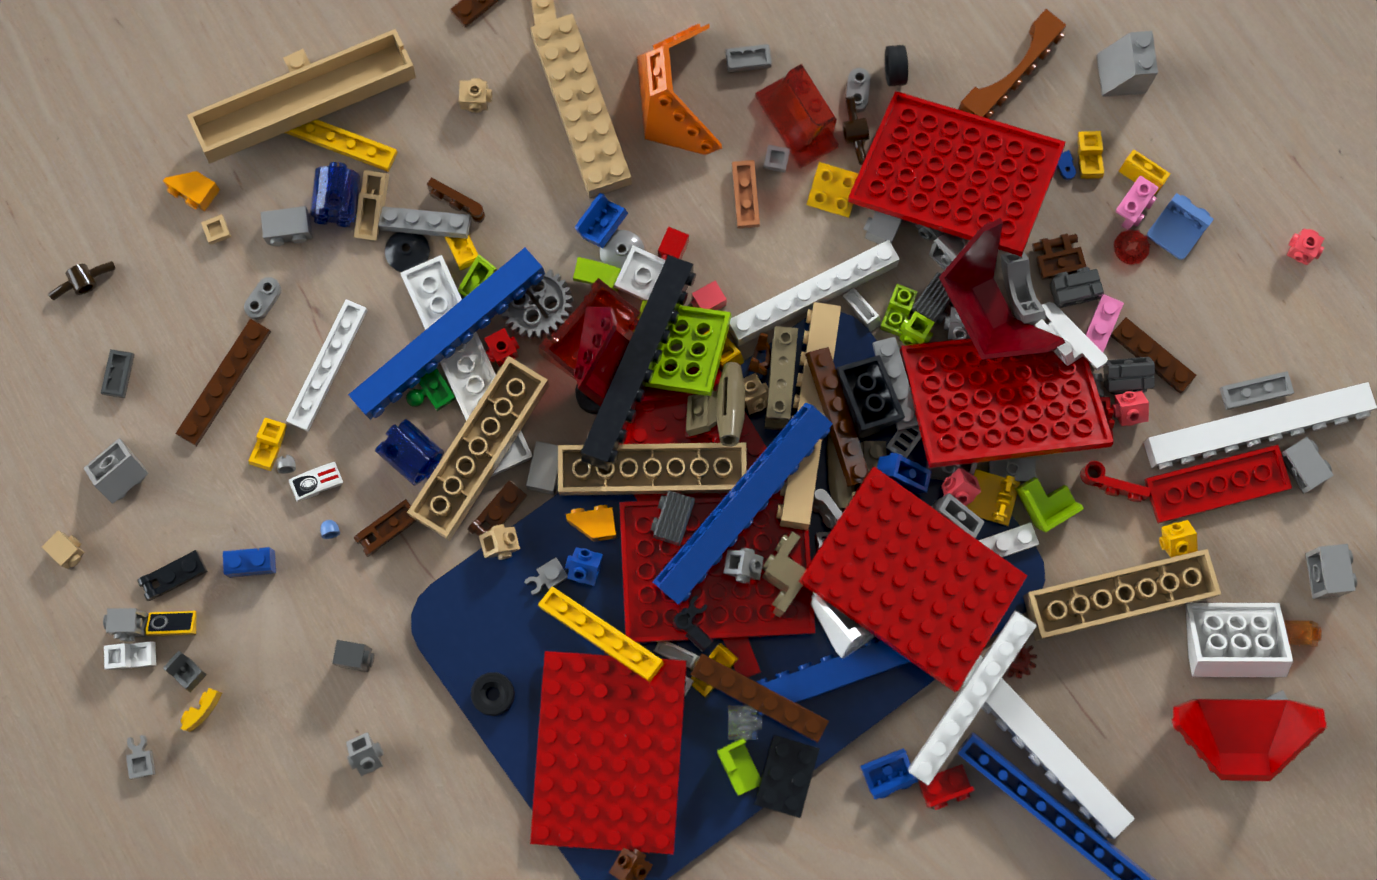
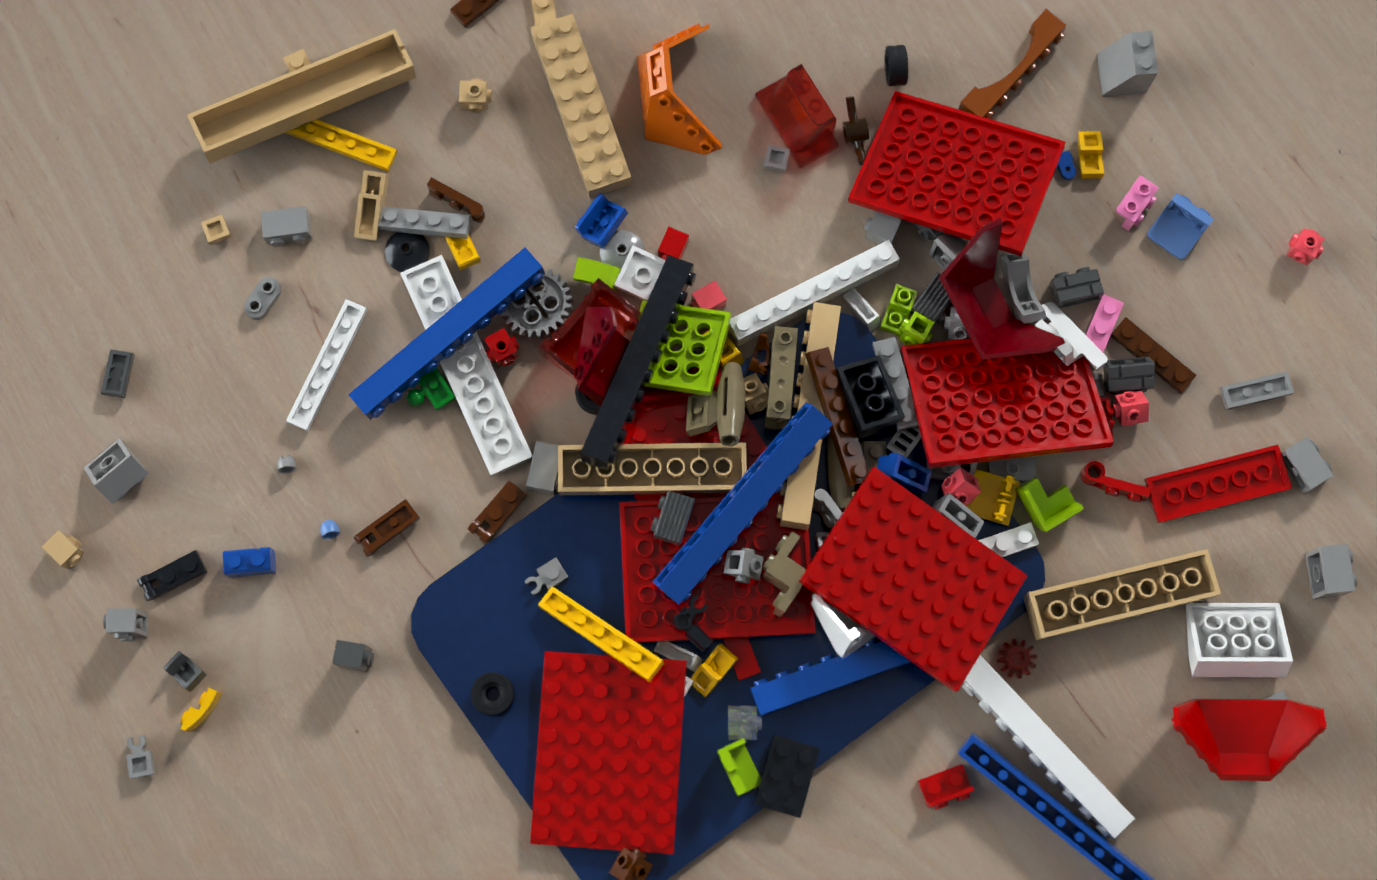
dark brown piece [48,261,115,300] -> none
white slope [104,641,156,670] -> none
slope [146,611,197,636] -> none
light orange slope [163,171,220,211] -> none
reddish brown plate [175,319,271,447] -> none
yellow slope [248,418,287,471] -> none
slope [289,462,343,502] -> none
clear blue cylinder [310,162,360,227] -> none
light grey brick [346,732,384,776] -> none
clear blue cylinder [375,419,444,486] -> none
tan brick [407,356,549,541] -> none
lime slope [457,255,497,297] -> none
tan brick [479,524,520,560] -> none
blue brick [565,547,603,586] -> none
light orange slope [566,505,617,542] -> none
reddish brown plate [690,654,829,743] -> none
light grey plate [725,44,772,73] -> none
nougat plate [732,160,760,229] -> none
yellow hinge [806,162,859,218] -> none
light grey plate [845,68,870,113] -> none
blue bracket [860,748,918,799] -> none
white brick [908,611,1037,785] -> none
reddish brown plate [1032,233,1087,280] -> none
clear red gear [1114,229,1150,264] -> none
yellow slope [1119,149,1170,195] -> none
white brick [1143,382,1377,470] -> none
yellow brick [1159,520,1198,558] -> none
clear orange bracket [1284,620,1322,647] -> none

